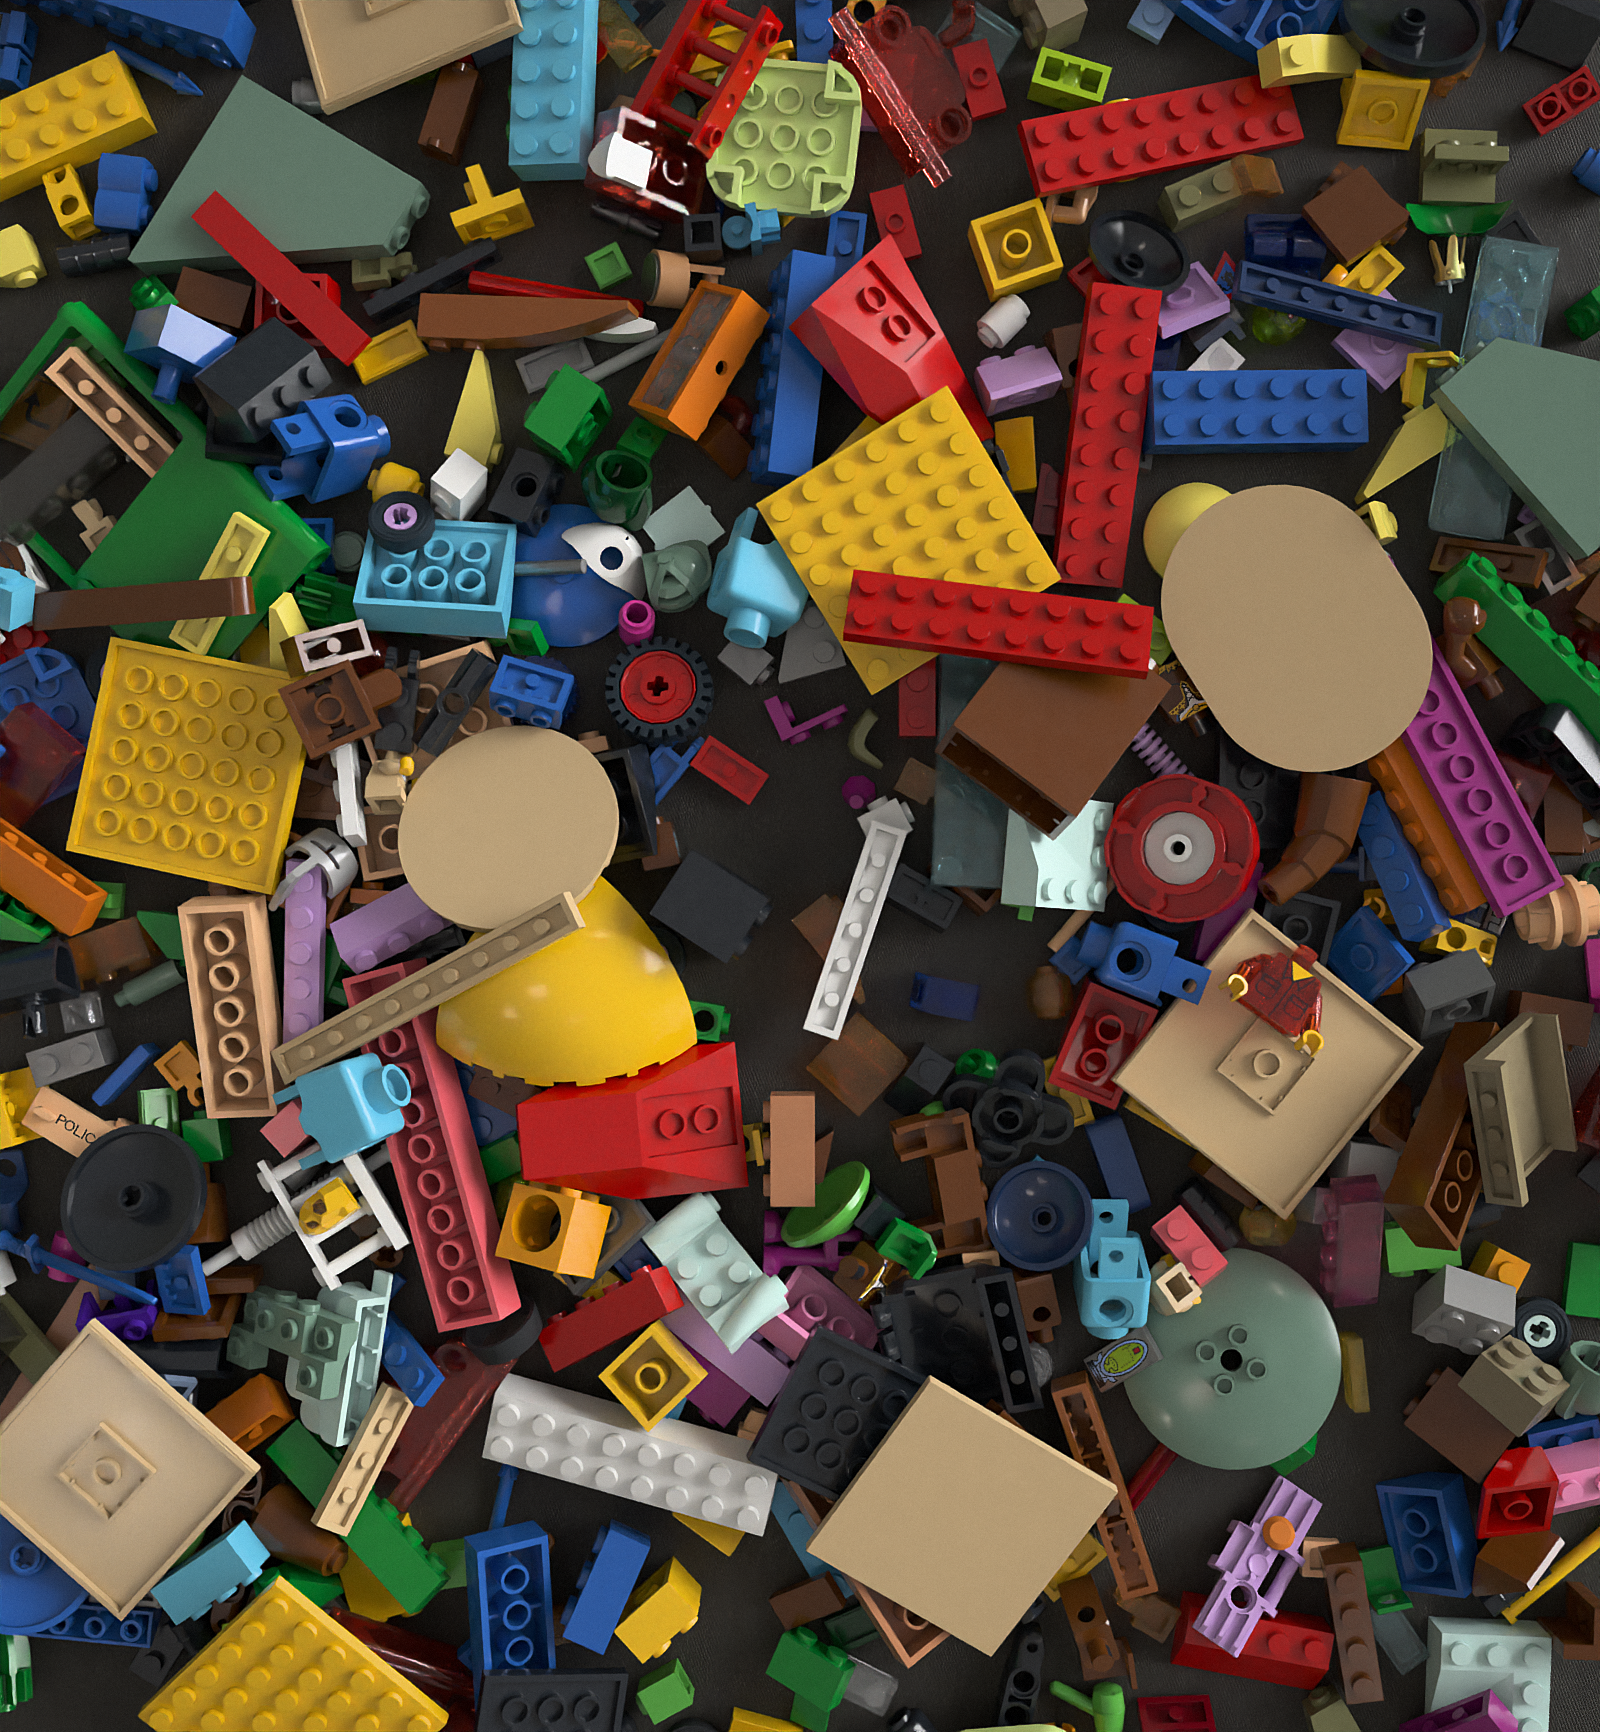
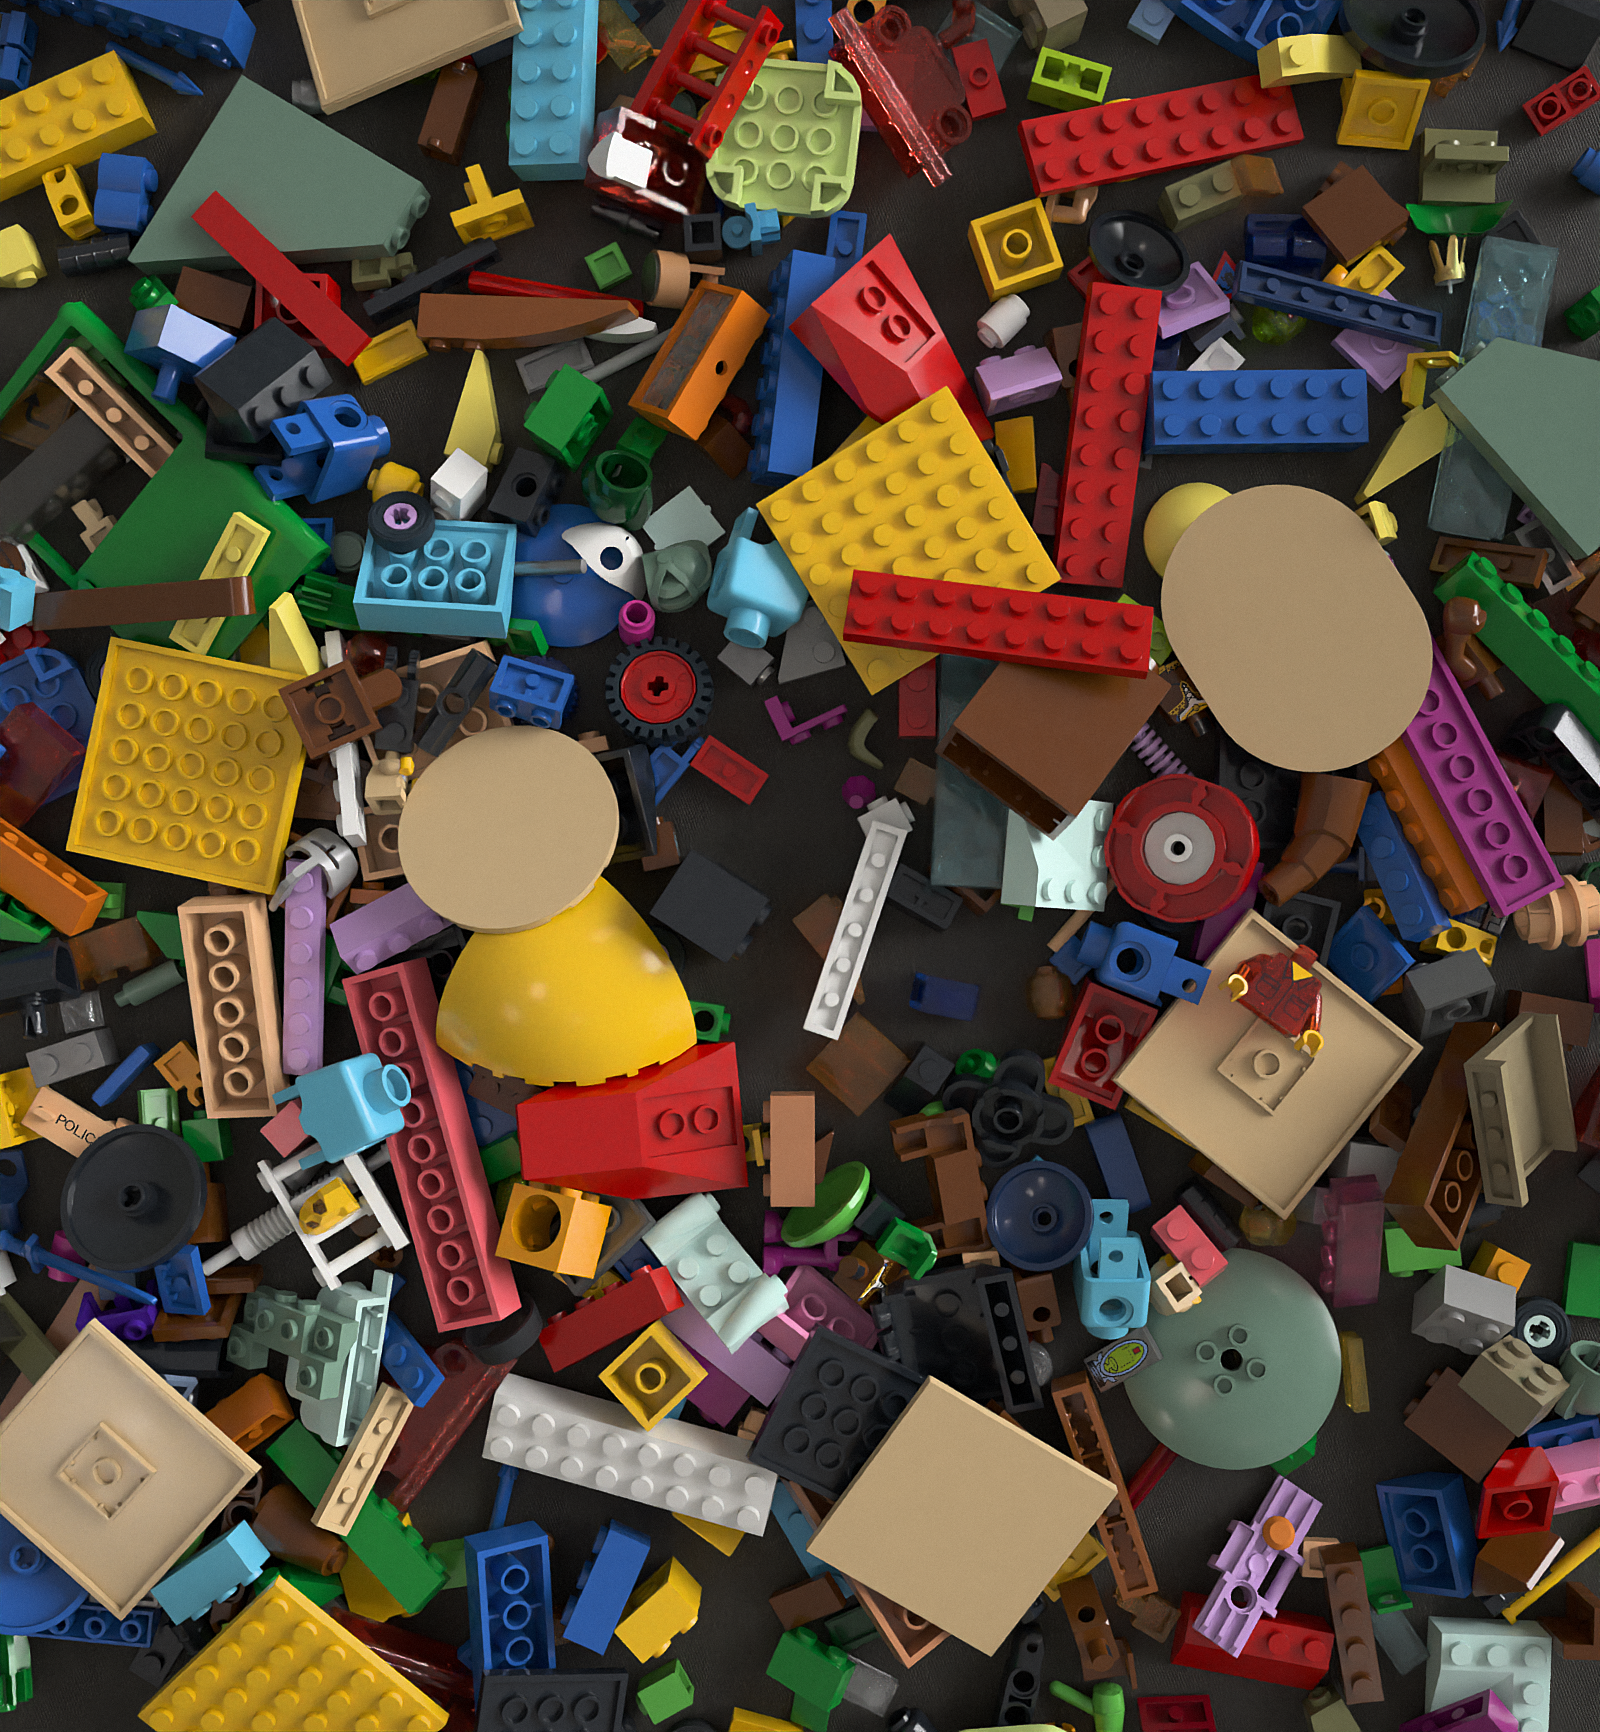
tan plate [270,891,586,1085] -> none
brick [279,619,374,678] -> none
red plate [868,185,922,262] -> none

